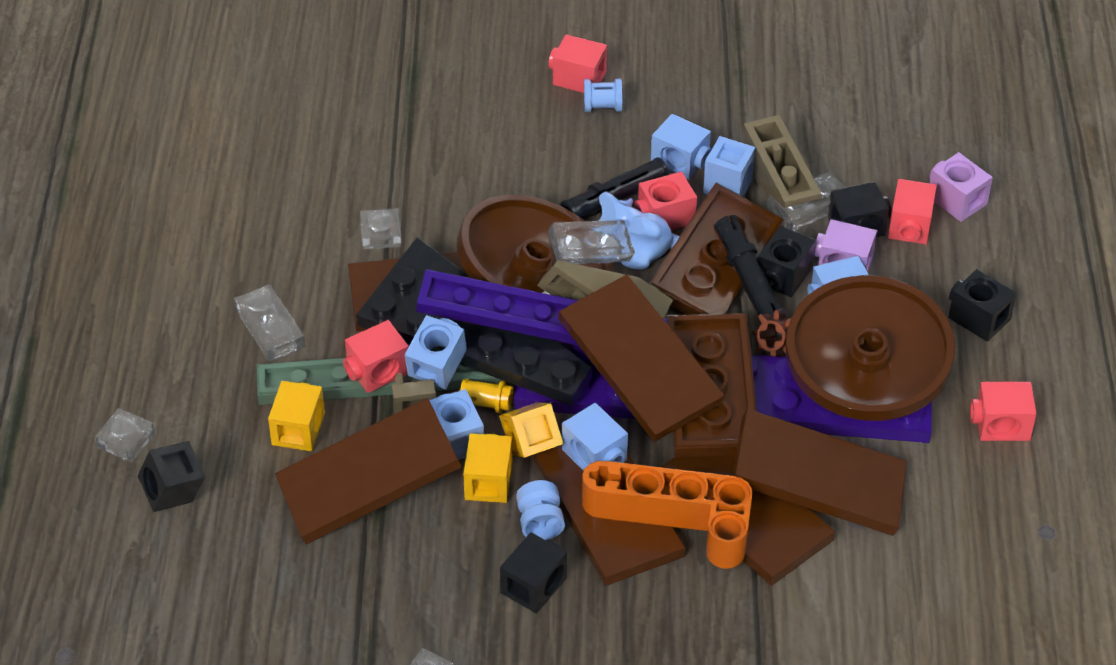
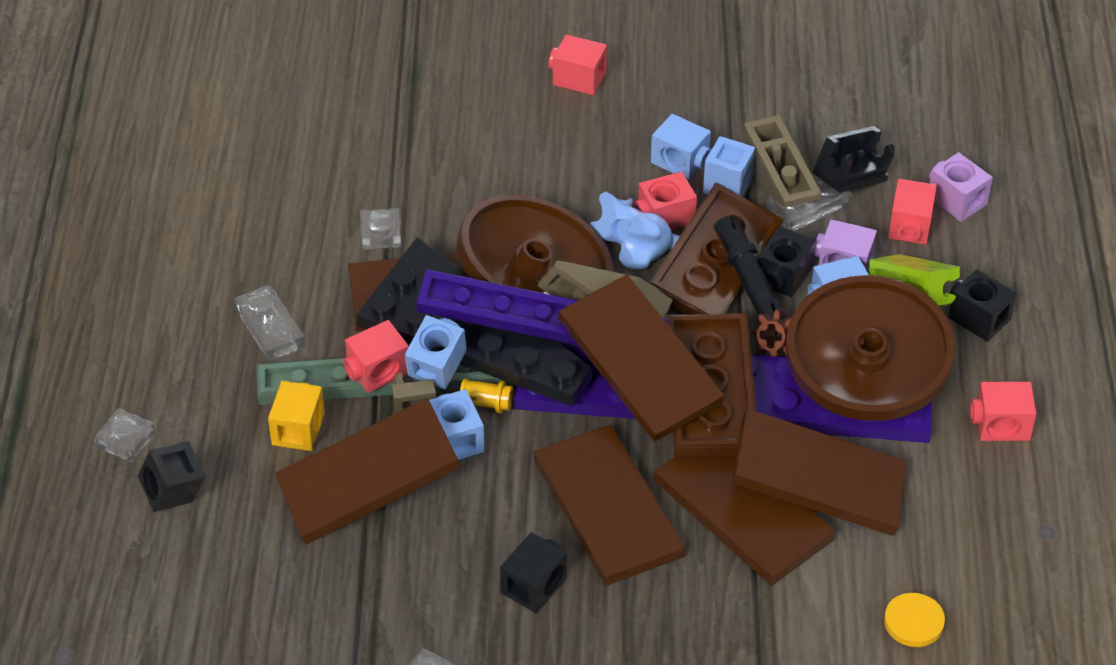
yellow brick [463,433,513,503] -> none
yellow brick [499,402,564,458] -> none
light blue wheel [516,480,565,540] -> none
clear plate [547,220,635,264] -> none
black pin [560,157,669,219] -> none
light blue brick [562,403,628,471] -> none
orange beam [582,461,752,569] -> none
light blue bush [584,79,622,112] -> none
black brick [828,182,892,237] -> none
none -> black hinge [812,126,895,193]
none -> lime hinge [869,254,960,306]
none -> yellow piece [884,593,945,647]

